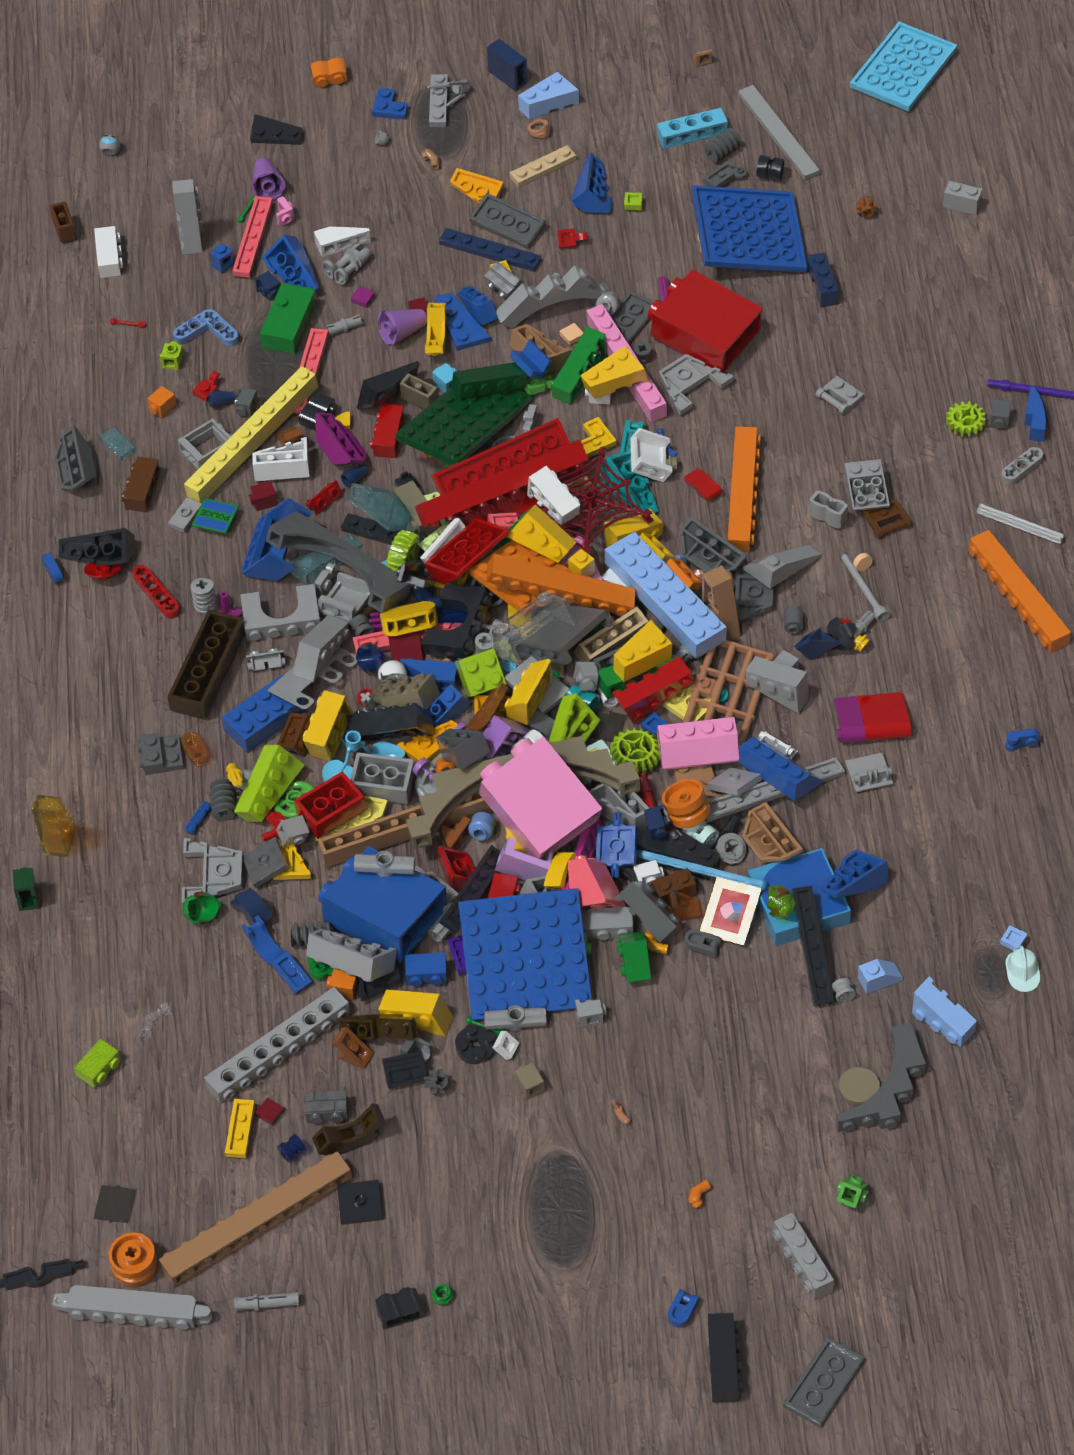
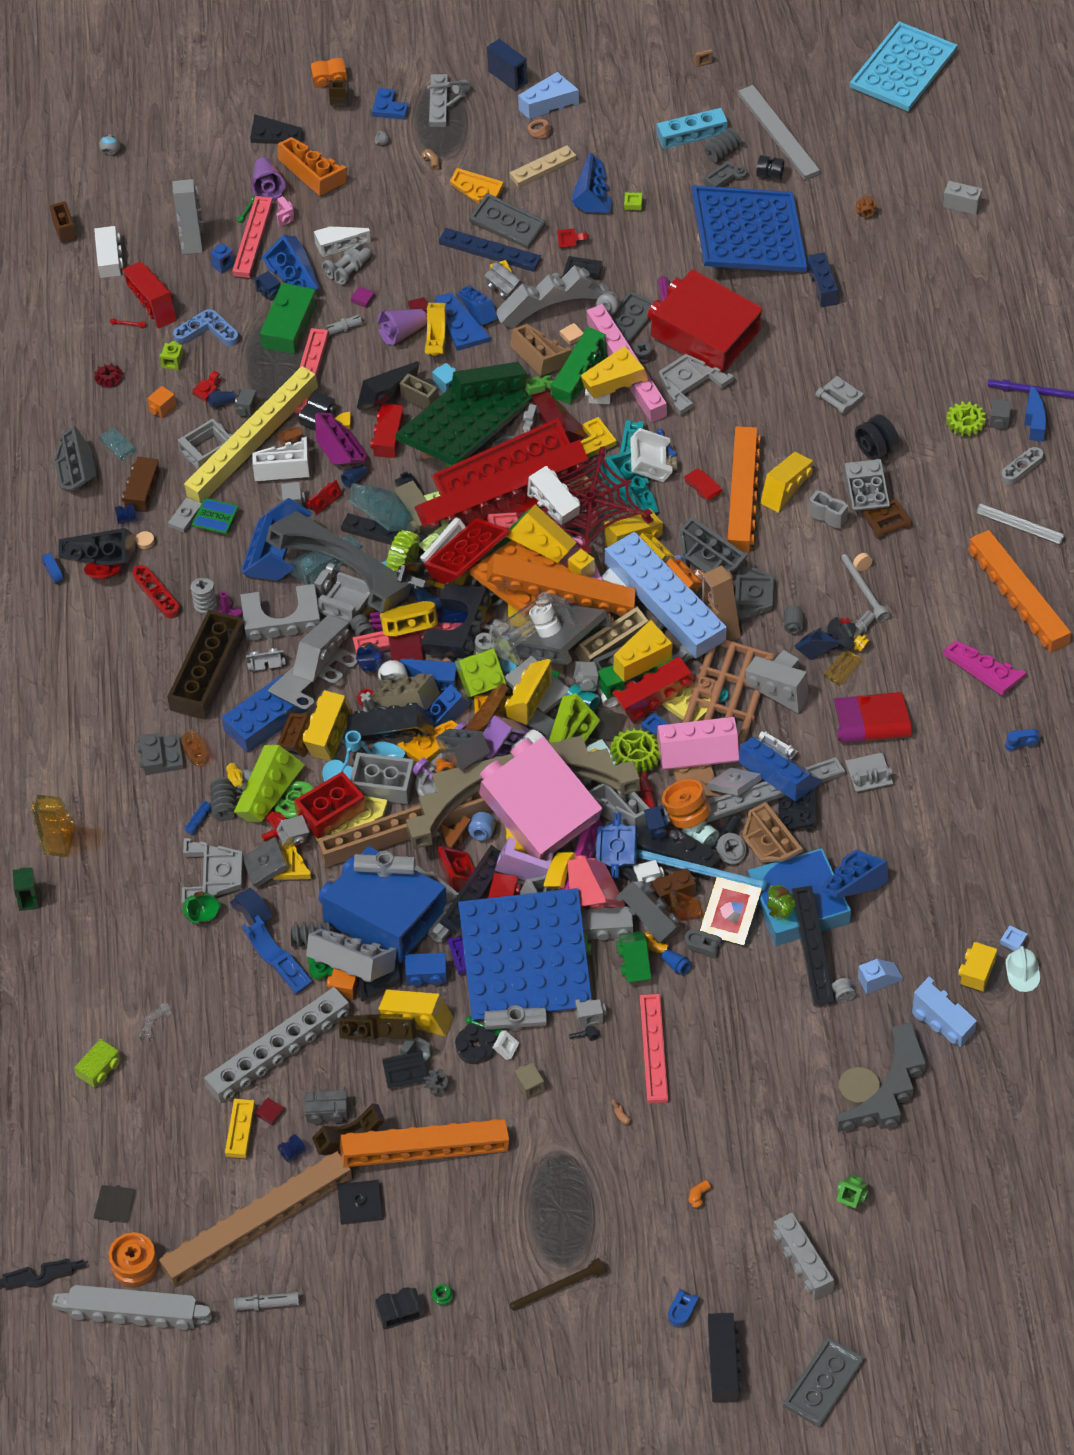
dark red brick [248,481,278,511] -> none
dark orange slope [332,1027,374,1068] -> none
blue panel [510,340,552,379] -> none
light grey wedge [743,545,822,589] -> none
none -> dark red gear [94,363,123,387]
none -> clear blue wheel [115,503,136,524]
none -> red wedge [122,261,177,329]
none -> light nougat tile [135,531,154,550]
none -> orange wedge [277,137,347,196]
none -> light grey brick [281,482,305,506]
none -> dark brown brick [329,80,350,106]
none -> orange brick [340,1119,509,1167]
none -> dark brown piece [509,1258,606,1310]
none -> white wheel [529,602,562,638]
none -> dark red wedge [531,391,587,443]
none -> black plate [562,256,603,279]
none -> black hand [569,1025,599,1041]
none -> coral tile [640,994,668,1104]
none -> blue cone [661,949,691,975]
none -> yellow wedge [760,452,813,513]
none -> black hinge [779,790,815,832]
none -> clear yellow tile [824,650,861,686]
none -> black wheel [854,414,900,460]
none -> dark pink wing [943,641,1027,696]
none -> yellow brick [958,942,997,991]

